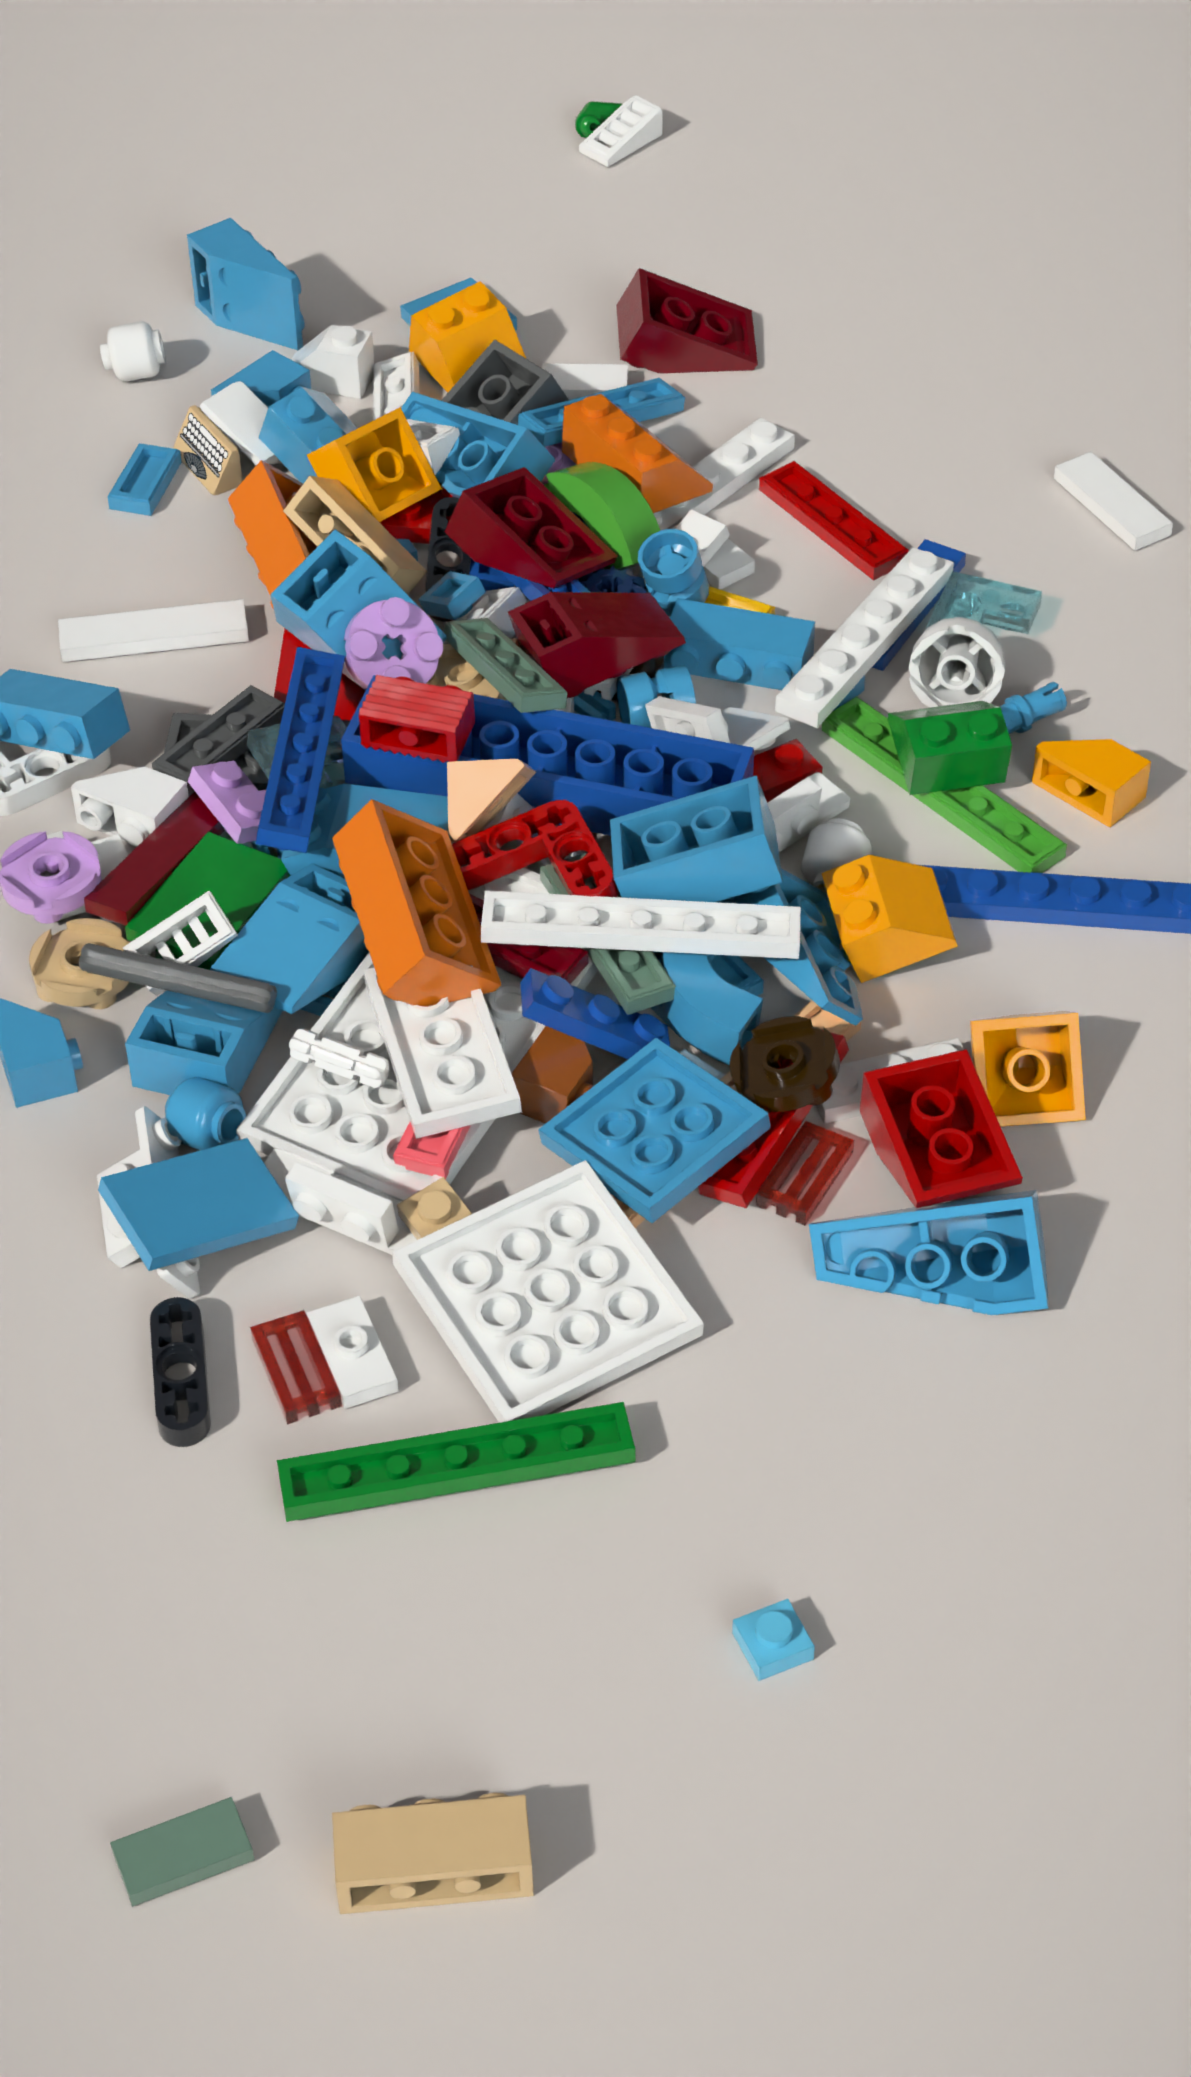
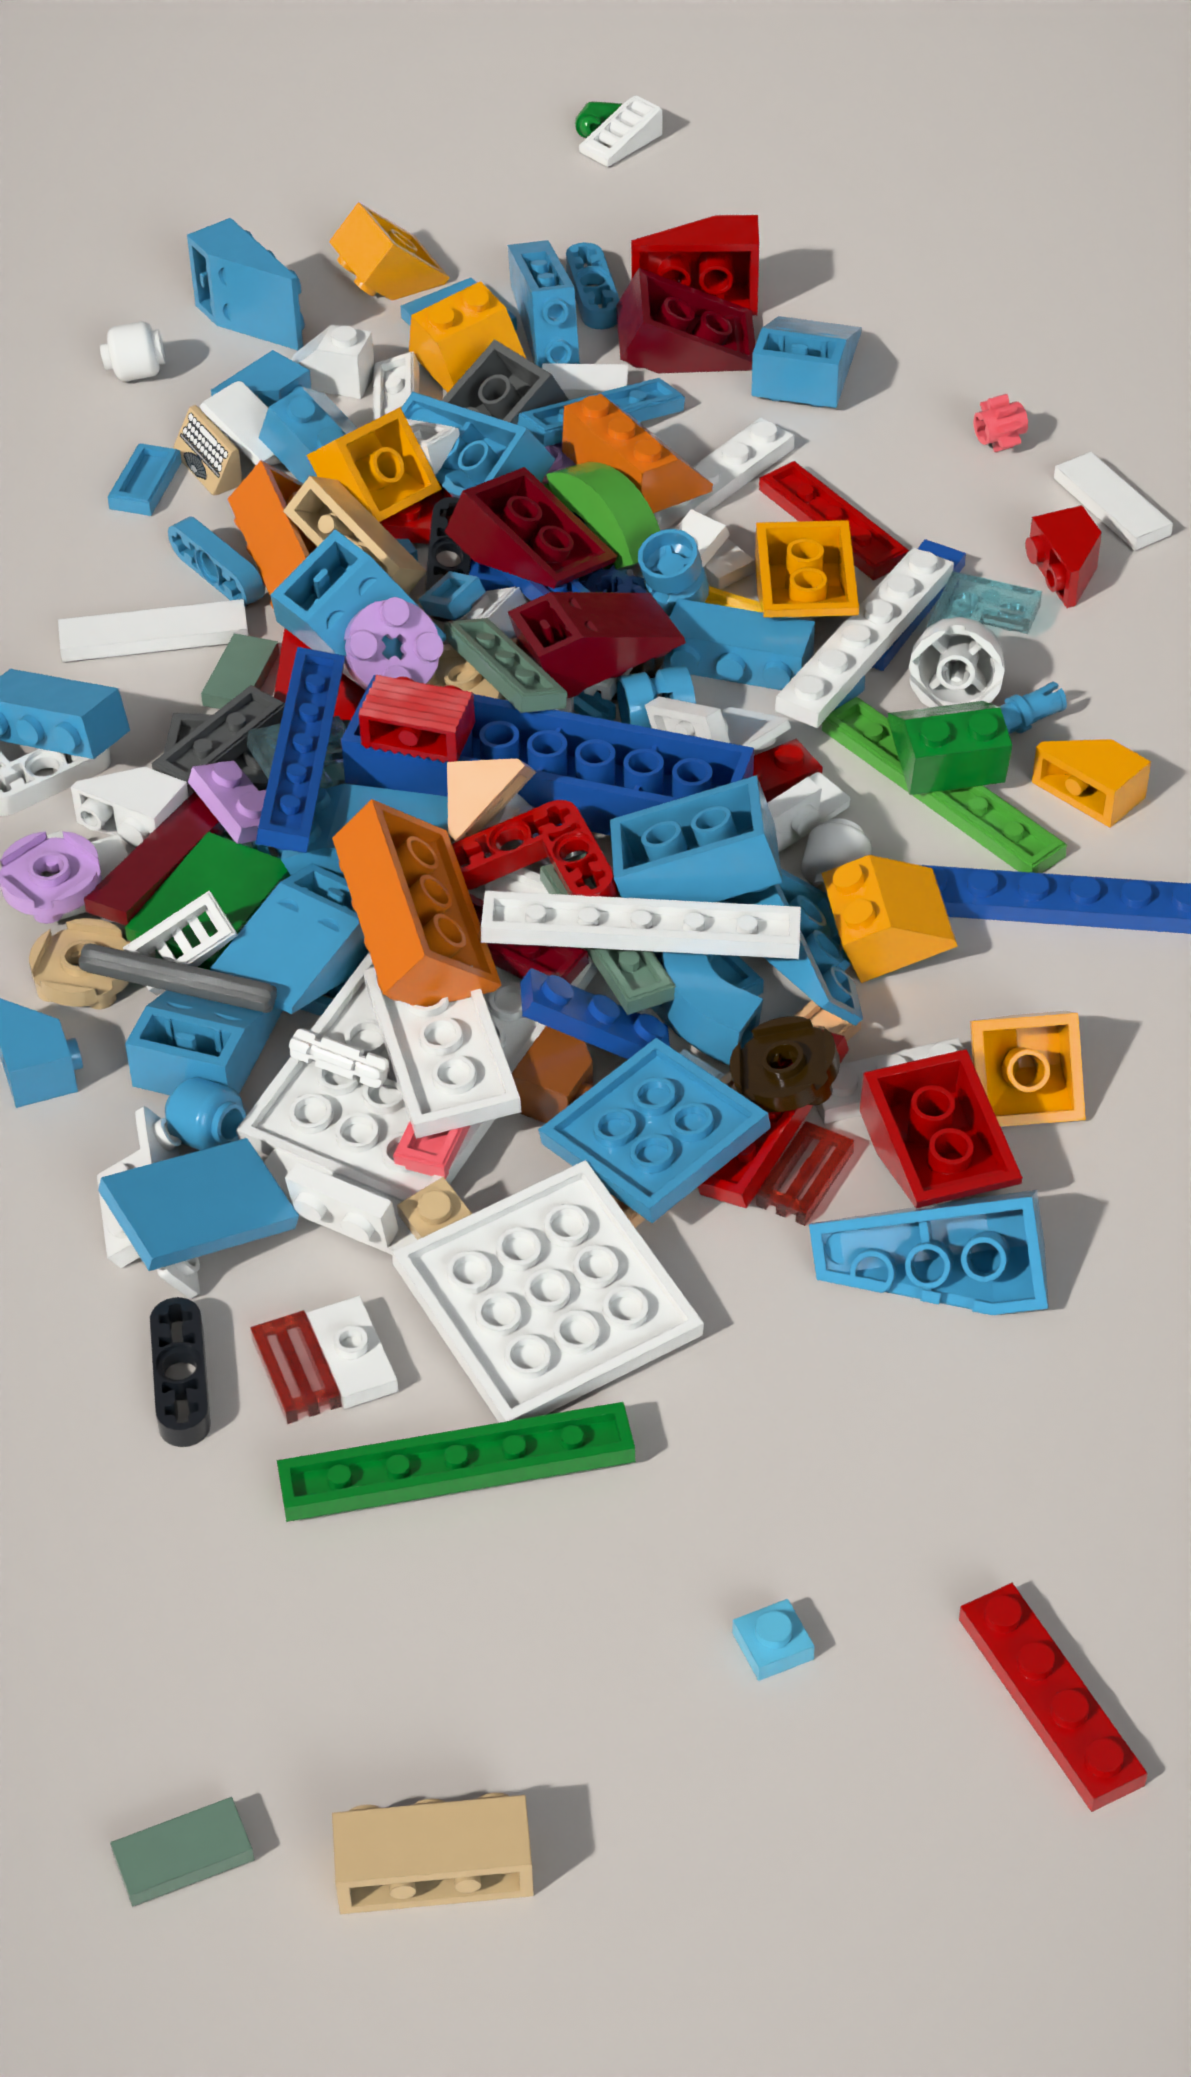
none -> dark azure beam [168,516,265,607]
none -> sand green tile [201,633,279,709]
none -> light orange slope [329,202,450,301]
none -> dark azure slope [507,240,580,368]
none -> dark azure beam [566,242,620,329]
none -> red slope [631,215,759,315]
none -> dark azure slope [751,316,862,408]
none -> light orange slope [755,520,859,618]
none -> red plate [959,1582,1148,1812]
none -> coral gear [973,394,1028,452]
none -> red slope [1025,505,1102,608]

